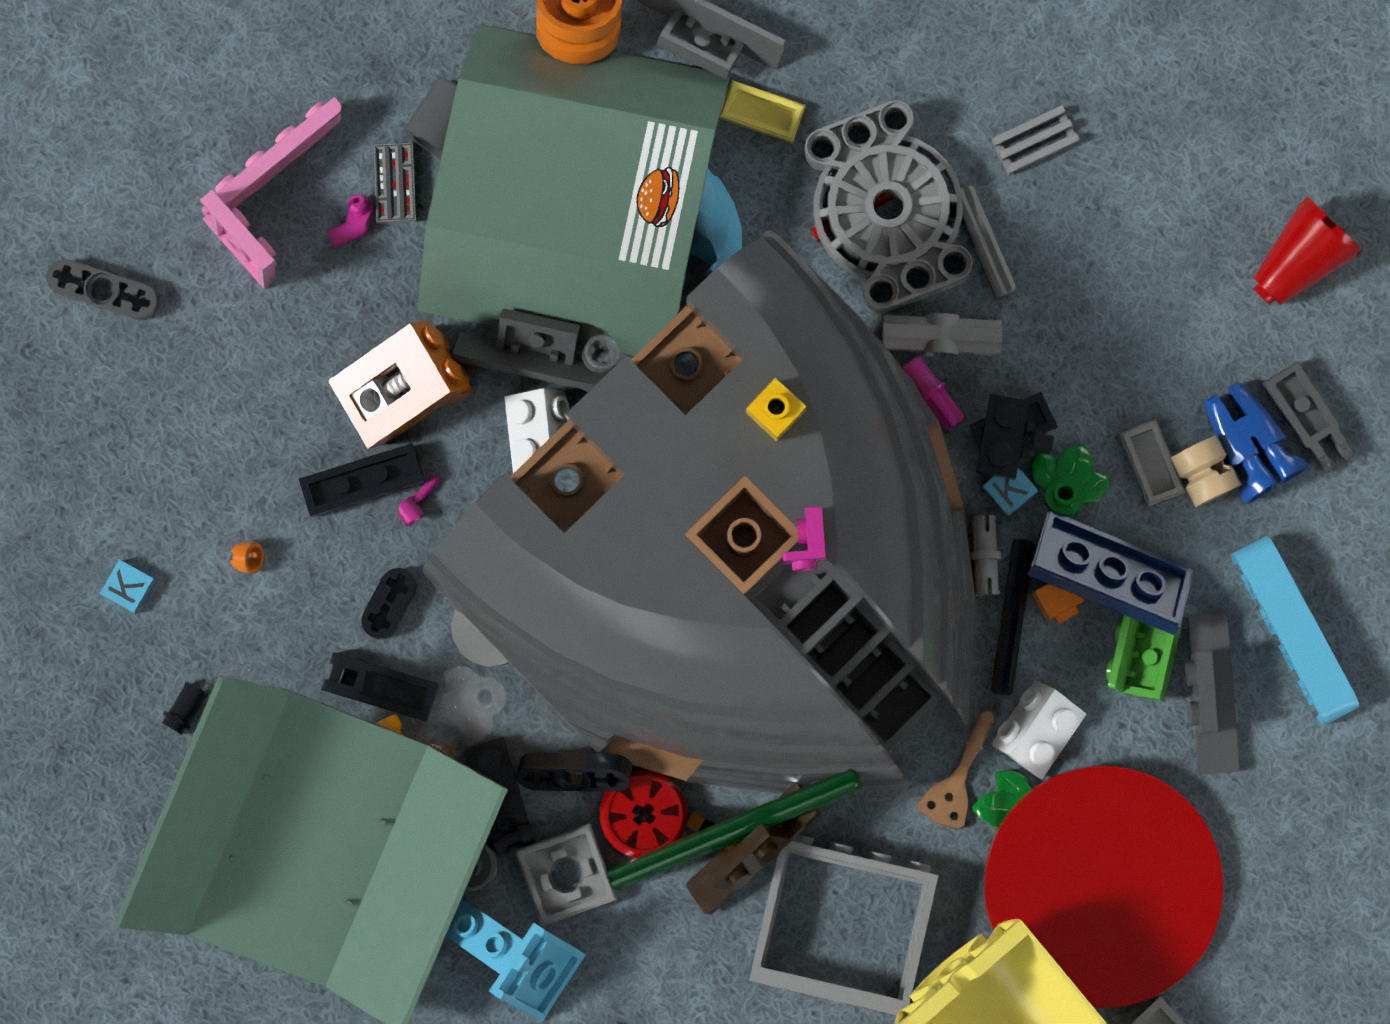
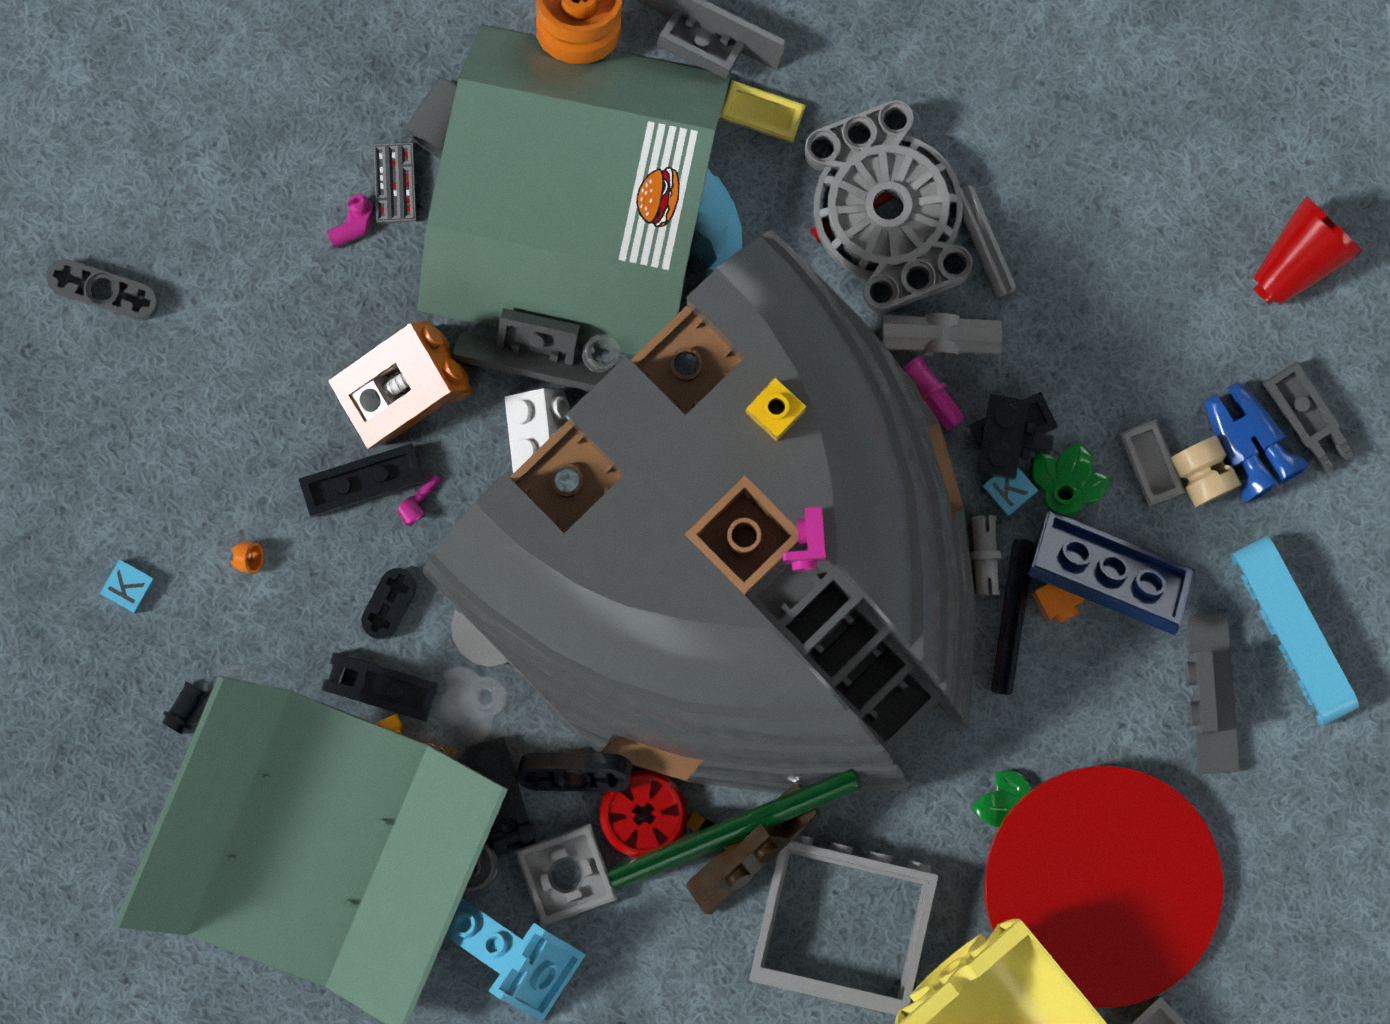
bright pink bracket [200,97,341,290] -> none
medium nougat piece [917,709,996,830] -> none
light grey tile [991,105,1080,175] -> none
white bracket [992,680,1086,779] -> none
bright green bracket [1106,615,1182,702] -> none

